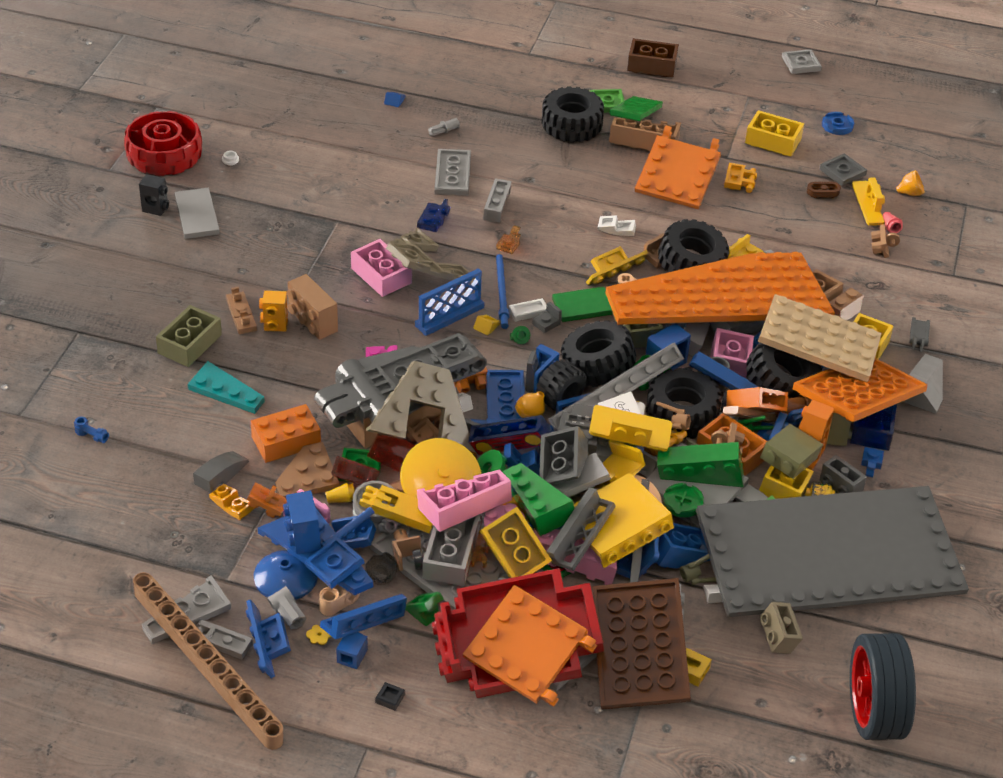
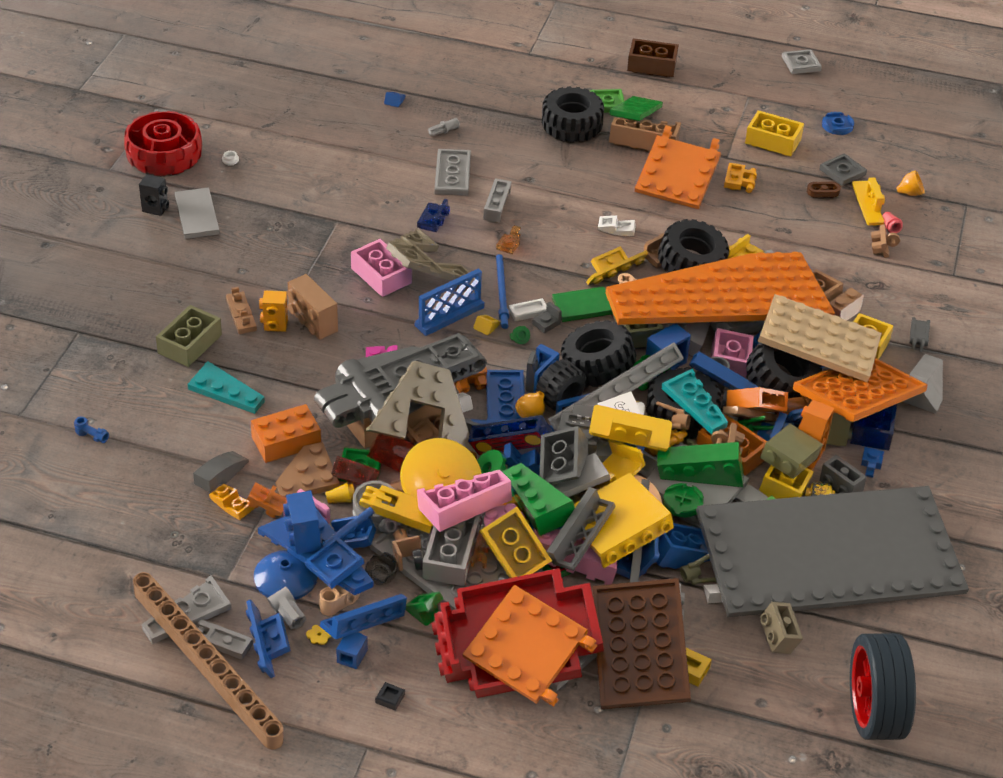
none -> teal wing [662,369,728,435]

